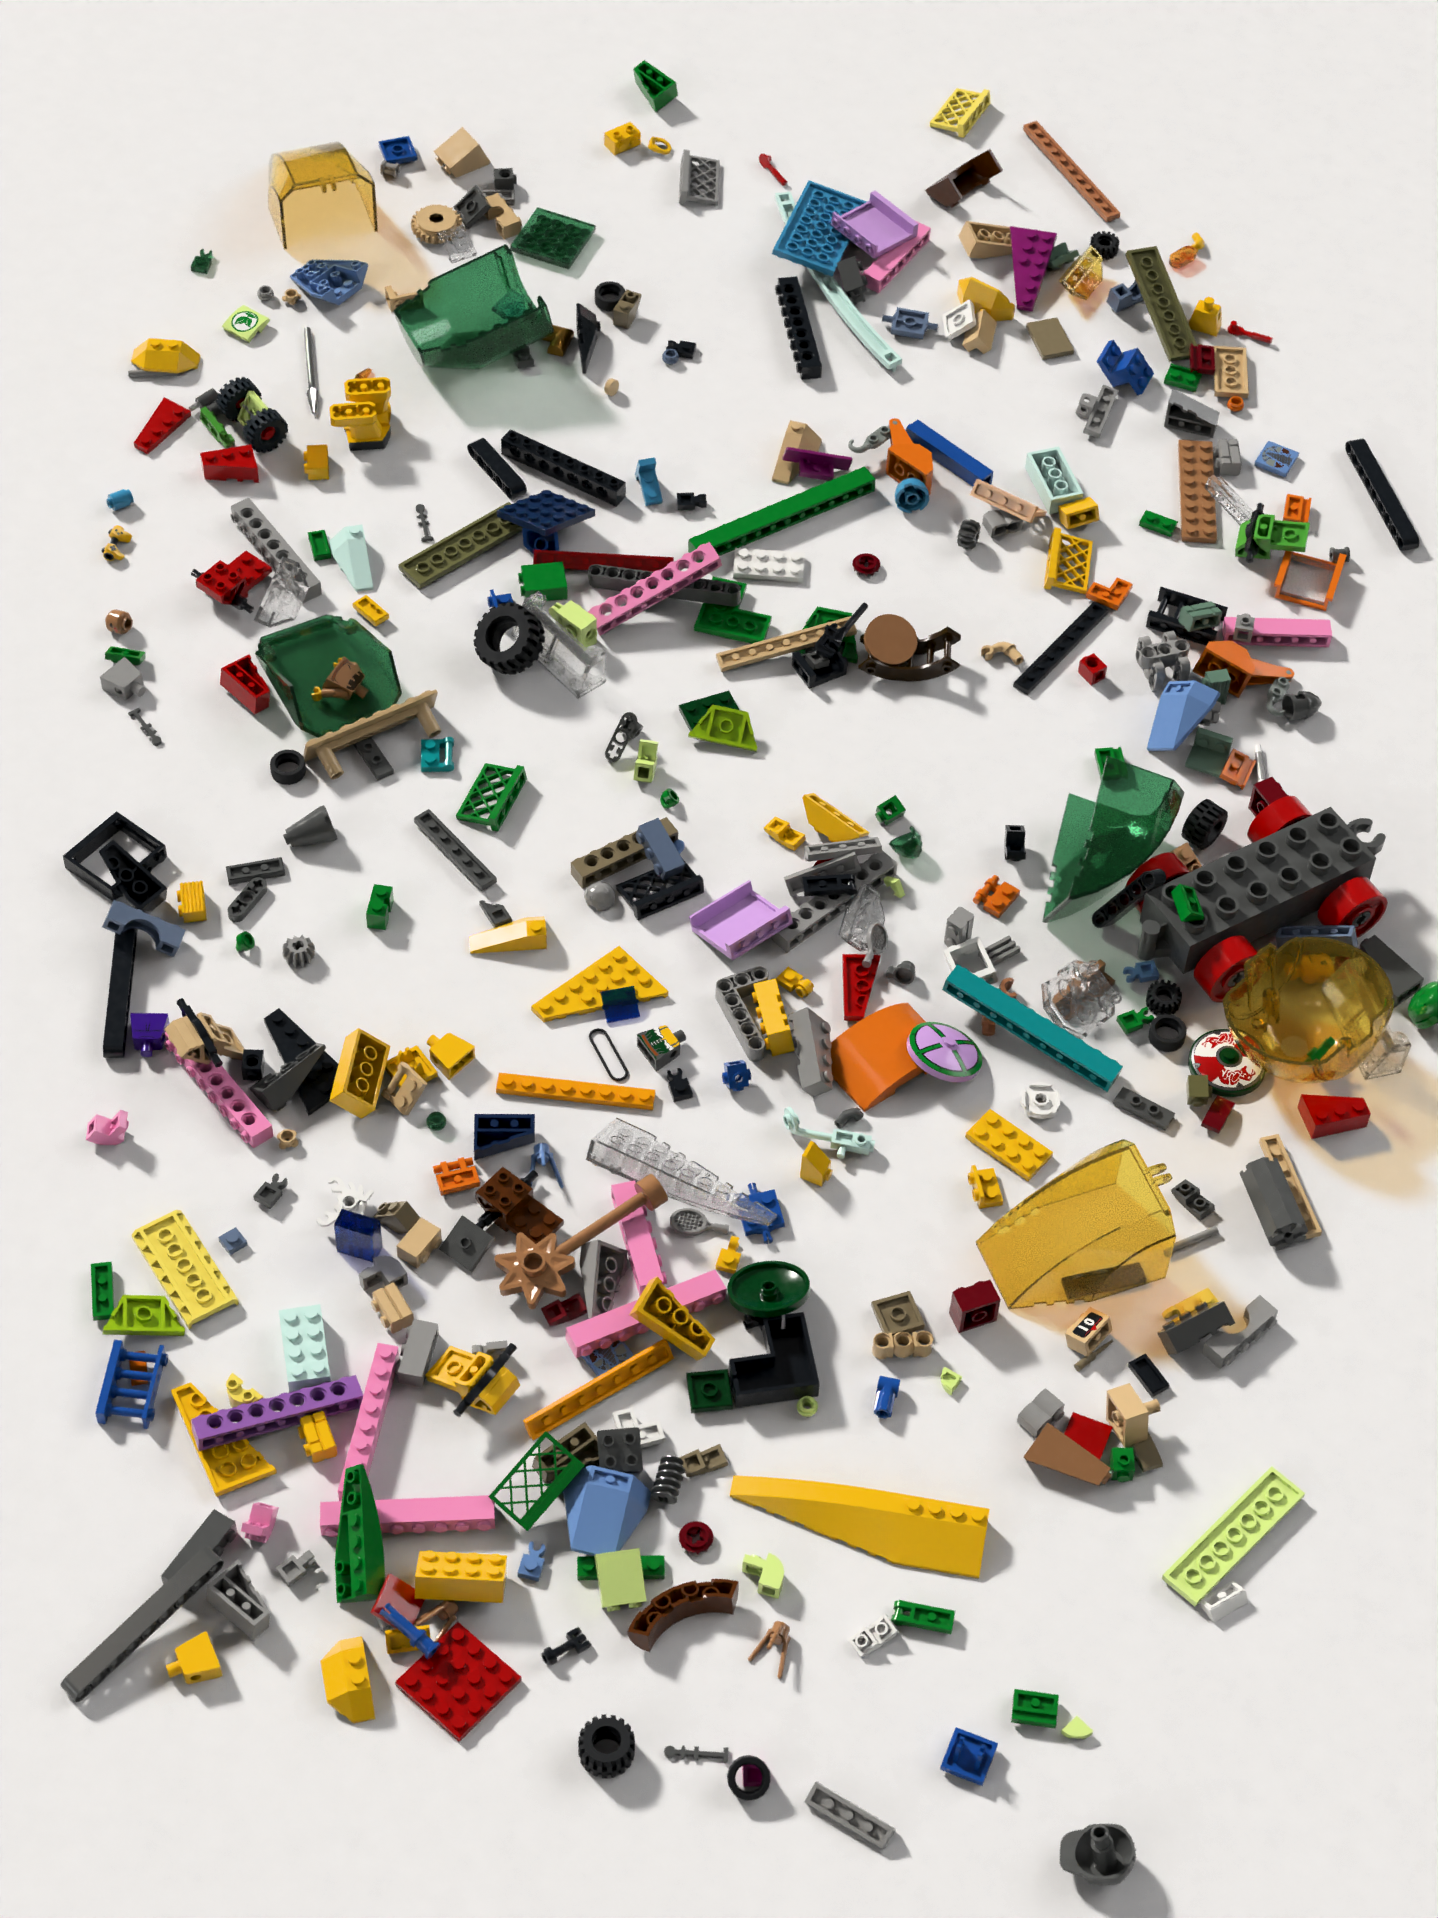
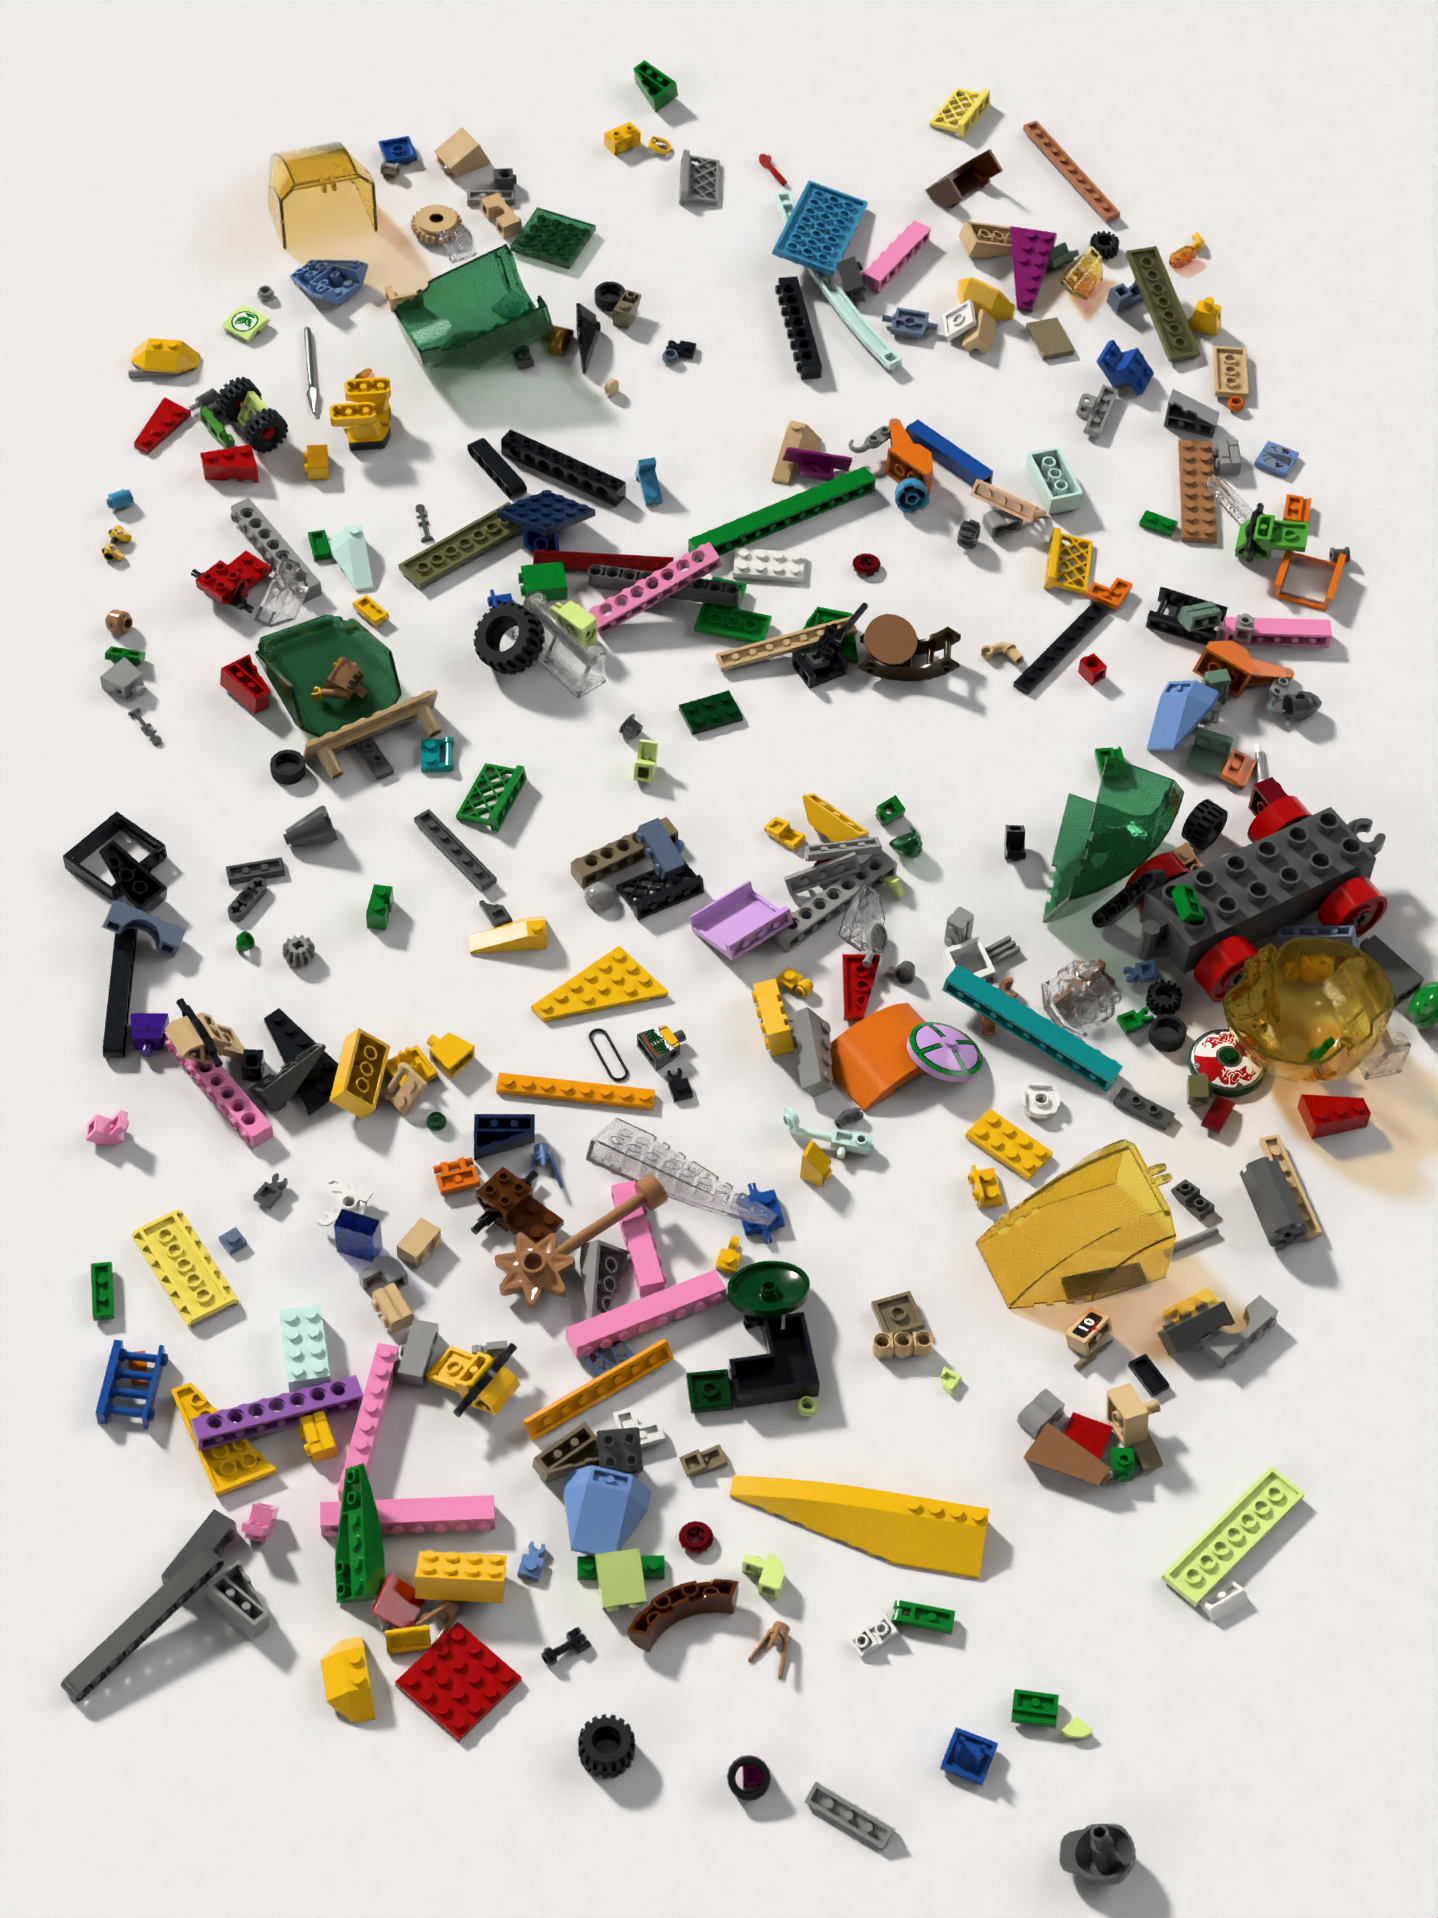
lime wing [103,1295,185,1336] -> none
yellow torso [165,1631,222,1684] -> none
yellow brick [177,880,207,923] -> none
clear green plate [191,249,213,274] -> none
light yellow cylinder [226,1373,263,1408] -> none
light grey plate [276,1550,316,1587] -> none
tan plate [277,1129,299,1149] -> none
tan plate [282,289,302,305] -> none
dark tan slope [373,1201,421,1234] -> none
blue pin [380,1603,440,1660] -> none
dark grey plate [439,1215,495,1272] -> none
dark grey plate [453,185,491,229] -> none
green fence [488,1431,585,1531] -> none
dark red slope [540,1293,587,1326] -> none
piece [600,986,640,1023] -> none
dark grey beam [605,712,637,762] -> none
yellow wedge [629,1276,715,1361] -> none
dark grey piece [652,1455,685,1504] -> none
green tile [660,788,679,809] -> none
dark grey piece [664,1745,728,1763] -> none
light grey piece [670,1208,729,1236] -> none
black plate [677,493,707,510] -> none
lime wing [688,705,757,752] -> none
light grey beam [715,966,769,1062] -> none
blue brick [722,1060,751,1091] -> none
black plate [802,874,857,897] -> none
lavender panel [831,191,919,259] -> none
blue piece [873,1376,900,1419] -> none
dark red brick [949,1280,1001,1333] -> none
orange plate [973,875,1020,918] -> none
yellow brick [1058,497,1099,530] -> none
light grey piece [1136,631,1191,691] -> none
green plate [1164,363,1202,392] -> none
dark red plate [1189,343,1215,375] -> none
red piece [1228,321,1273,344] -> none
black beam [1345,438,1419,551] -> none

